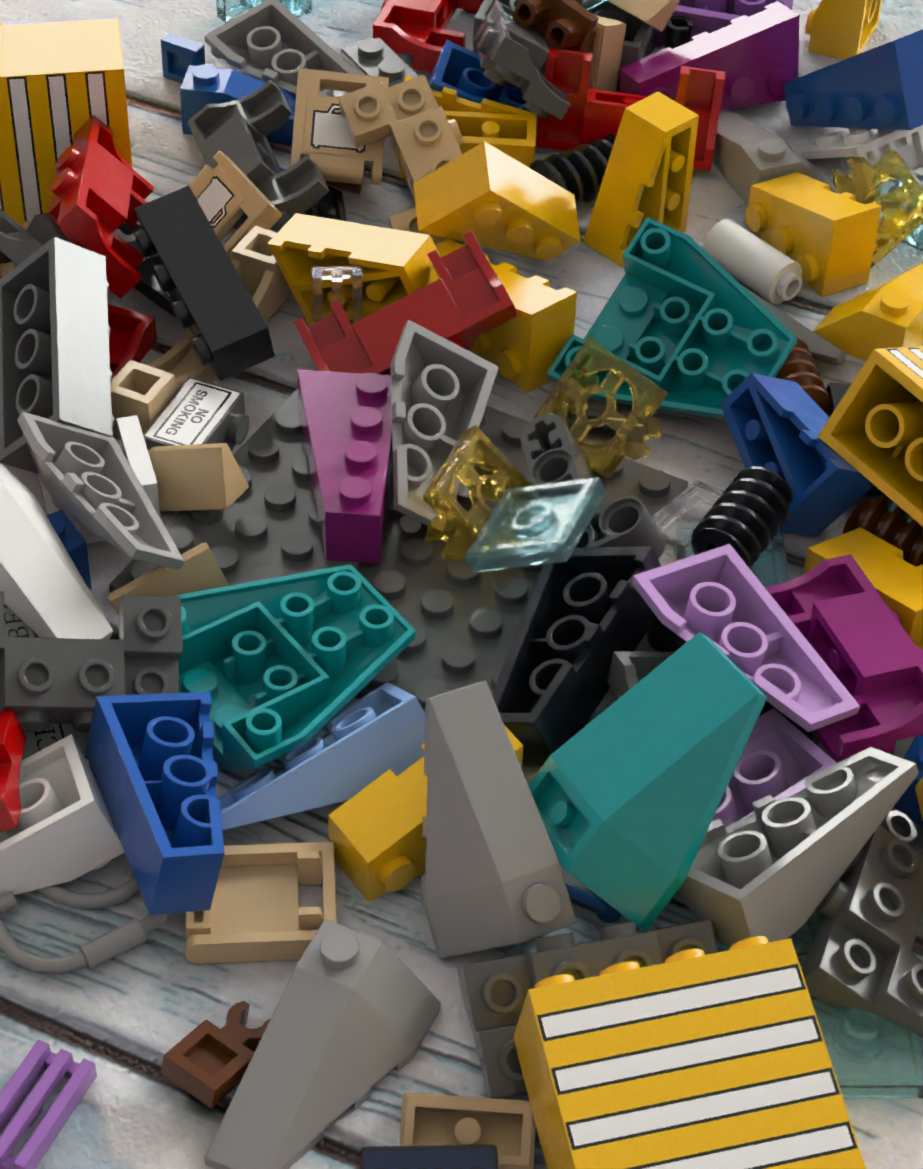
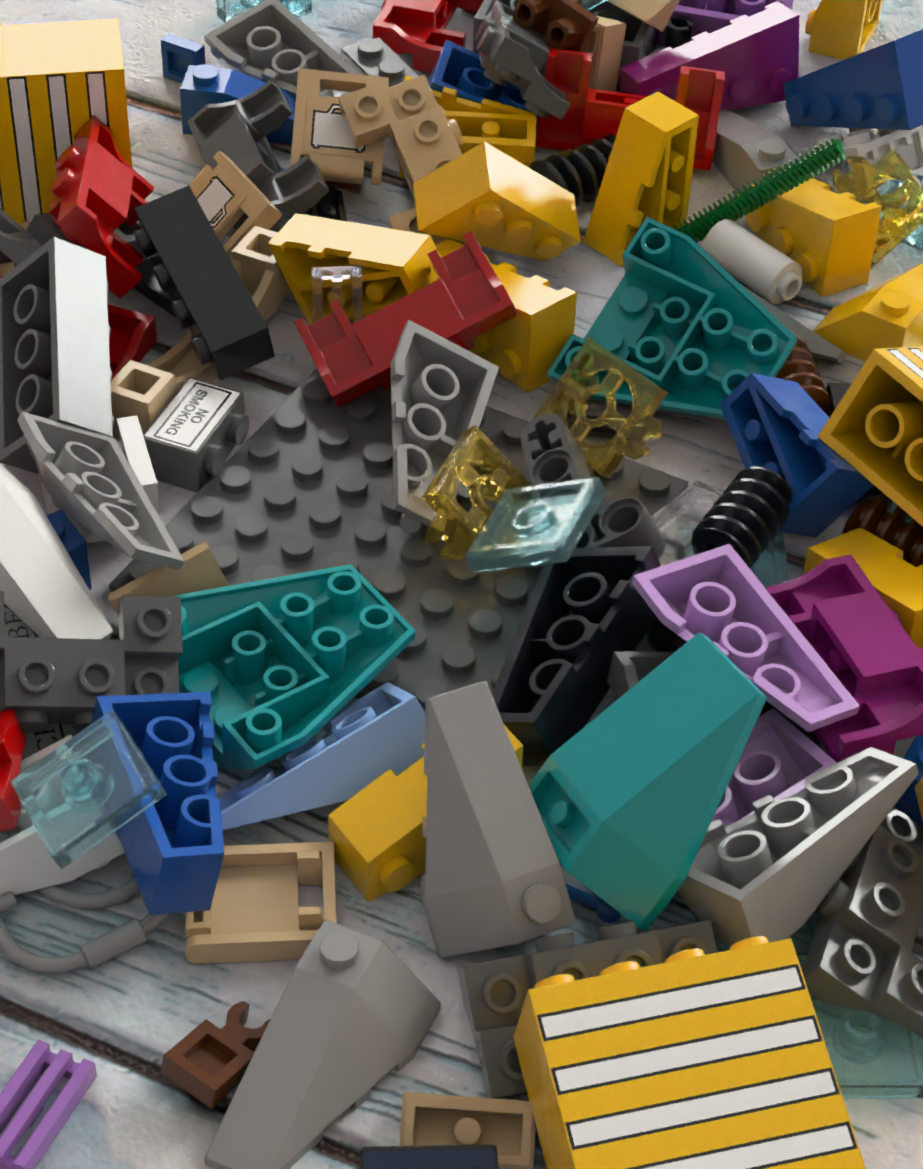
tan slope [148,443,249,511] -> none
magenta wedge [297,369,393,564] -> none
none -> clear light blue plate [10,709,167,869]
none -> green axle [673,136,846,243]

